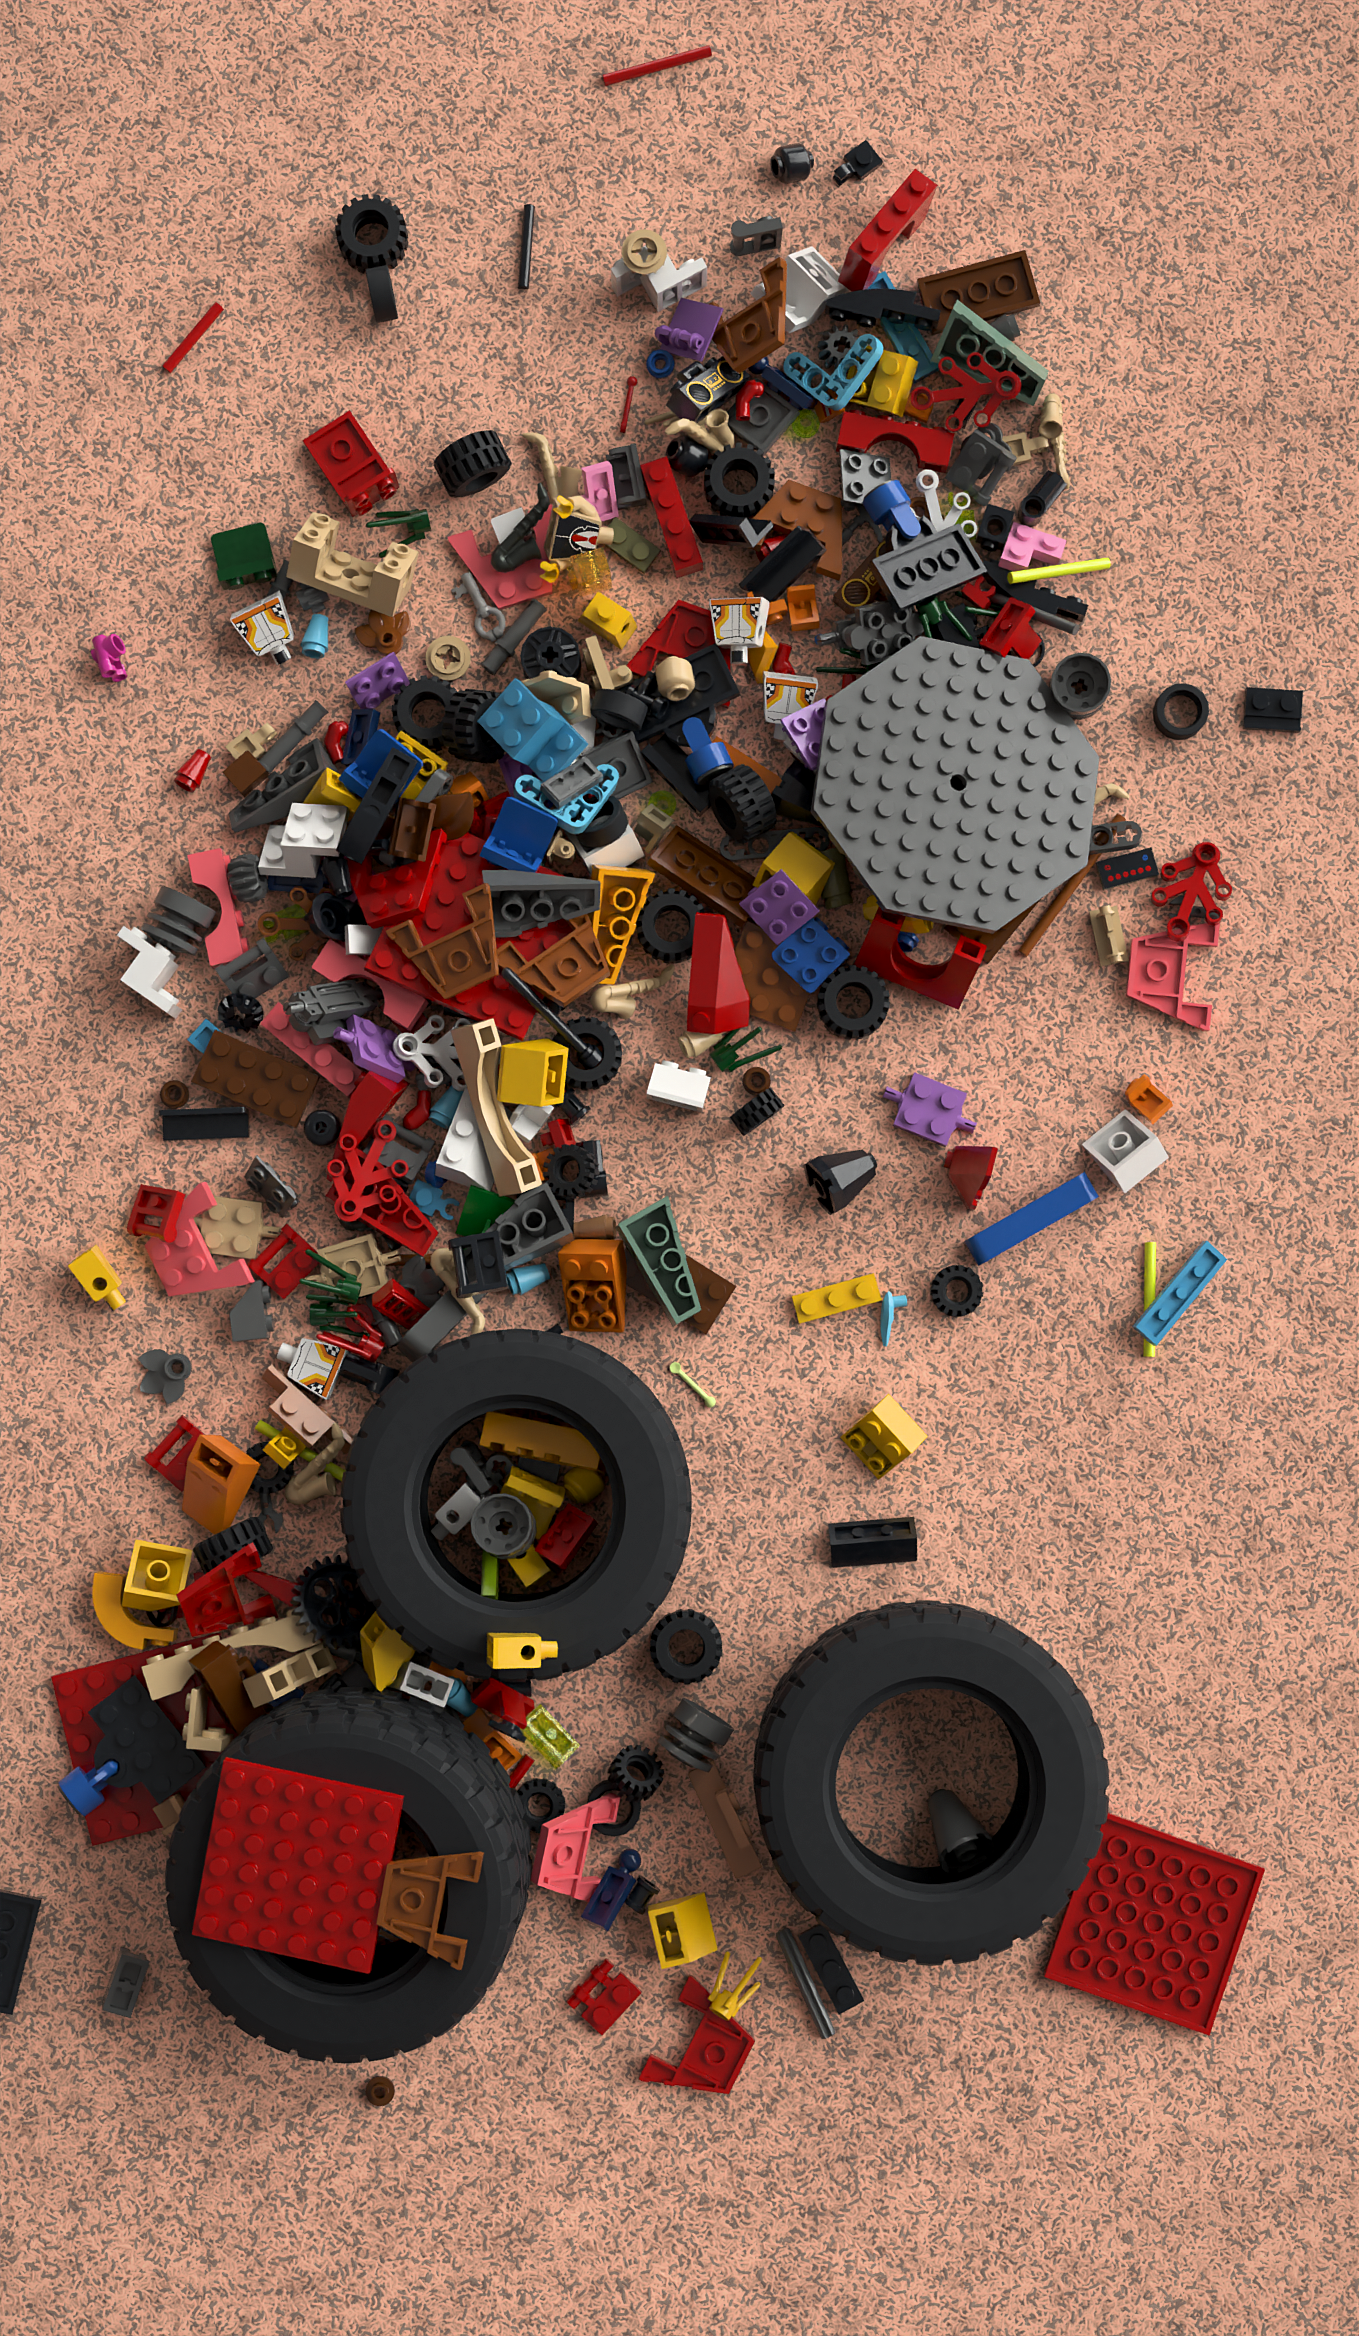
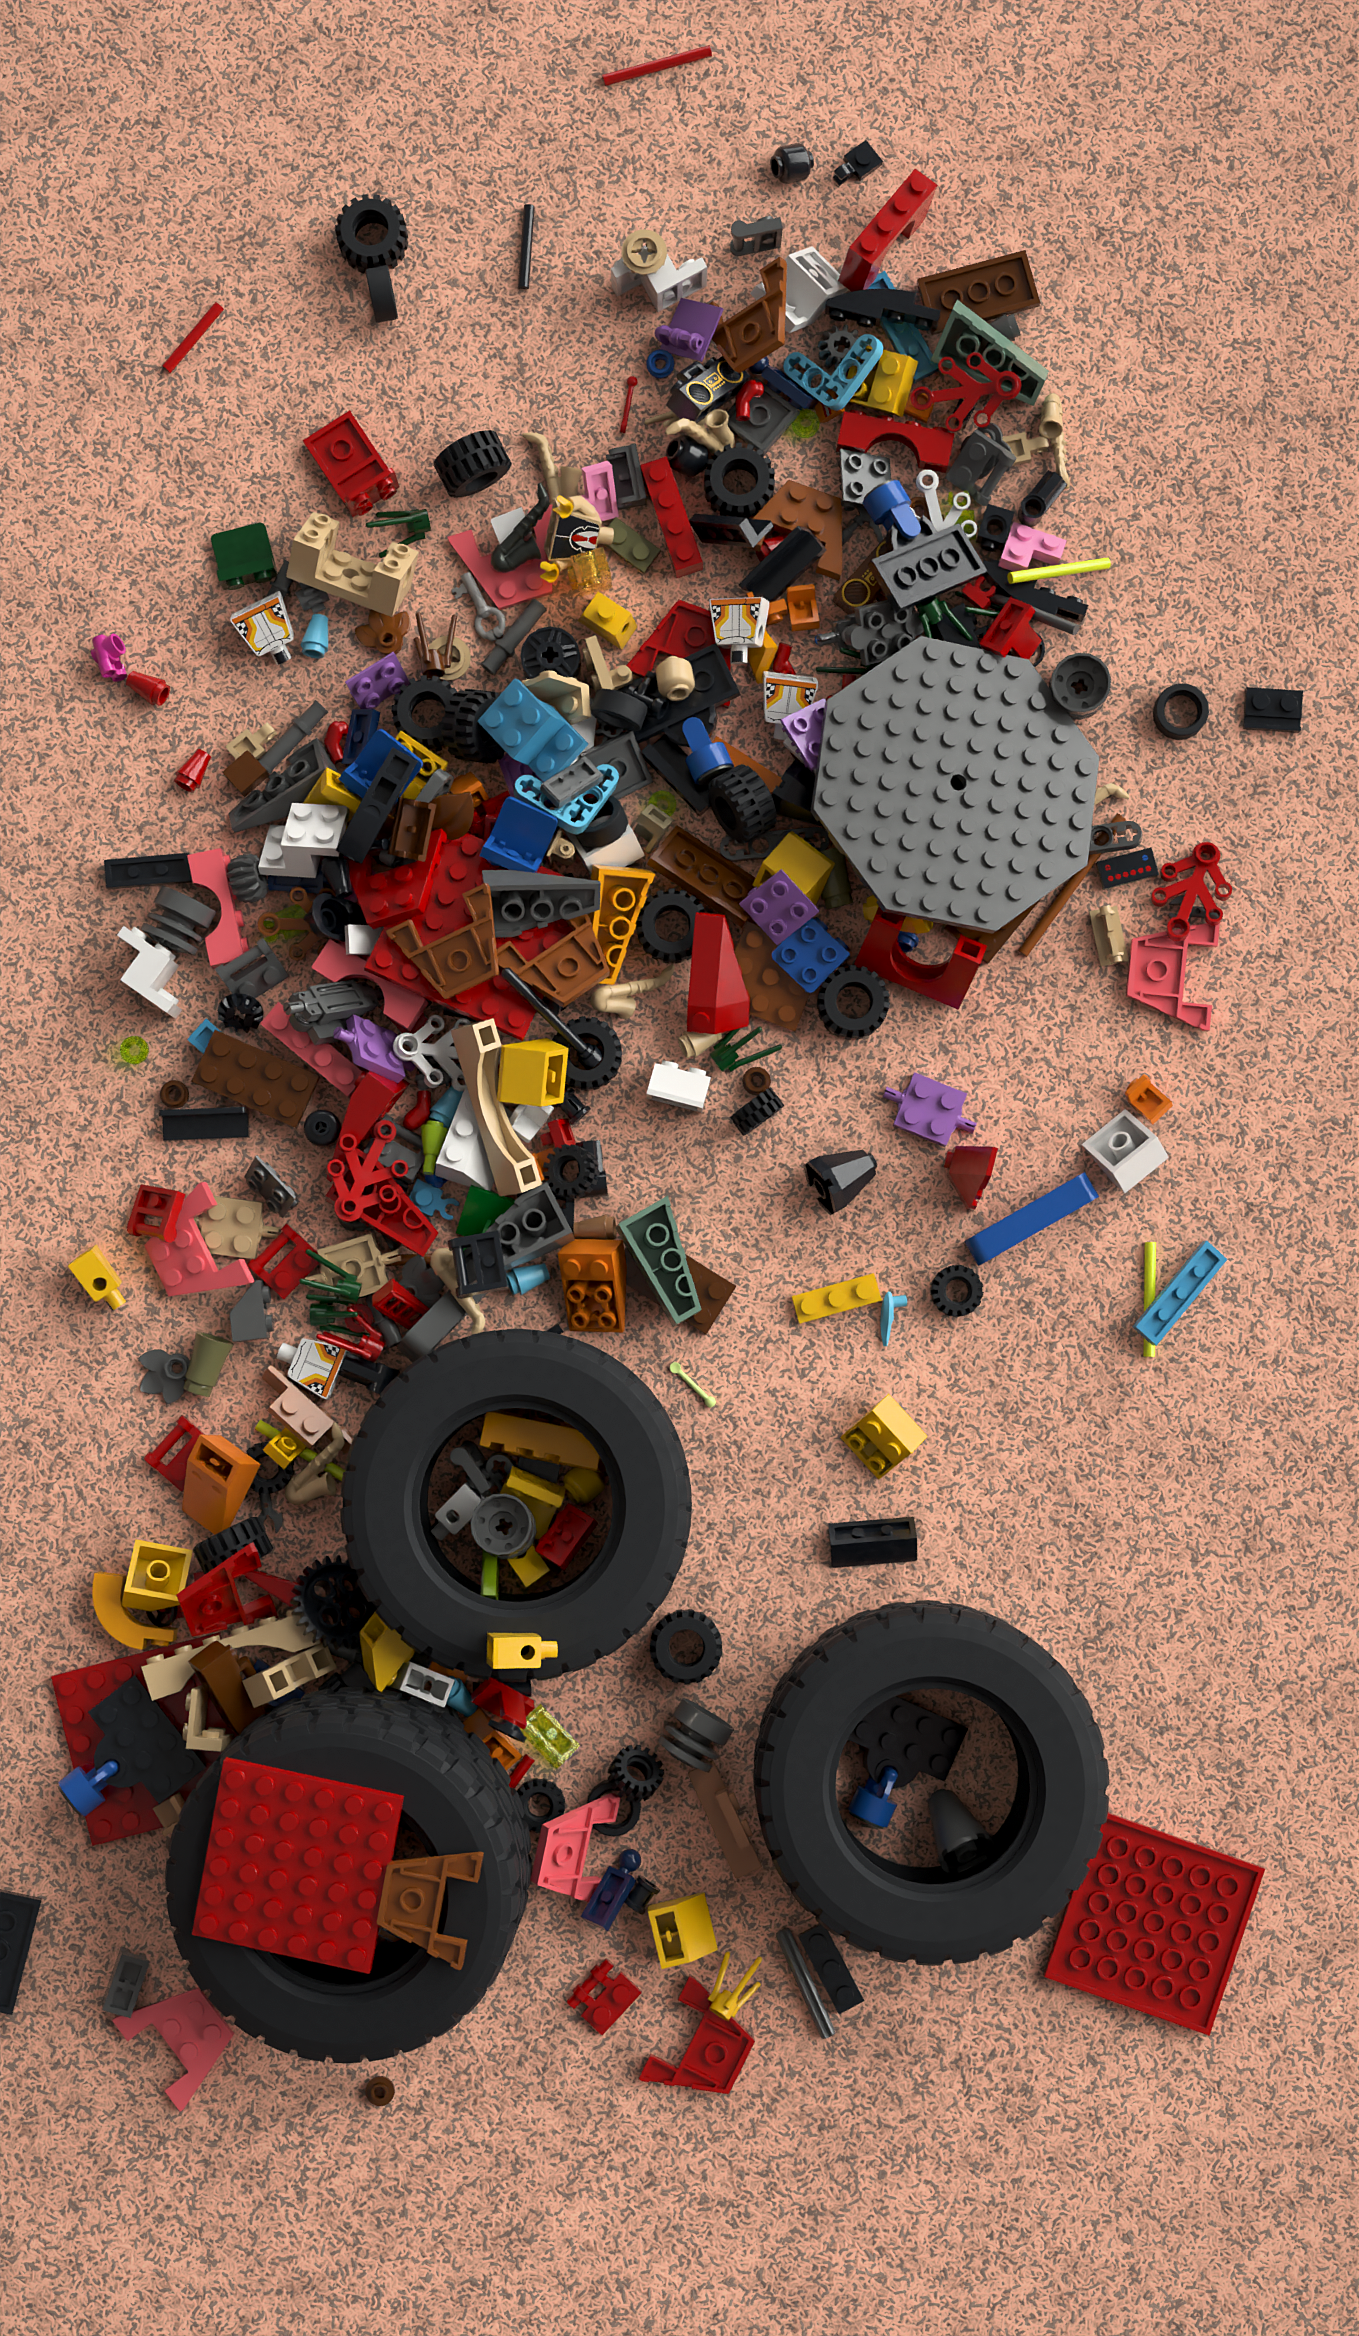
none -> black plate [104,853,193,890]
none -> coral wing [112,1987,234,2112]
none -> clear neon green plate [120,1036,149,1064]
none -> red cone [126,671,170,706]
none -> olive plant [183,1331,234,1397]
none -> reddish brown plant [414,612,457,679]
none -> lime cone [420,1121,449,1175]
none -> black plate [848,1696,968,1829]

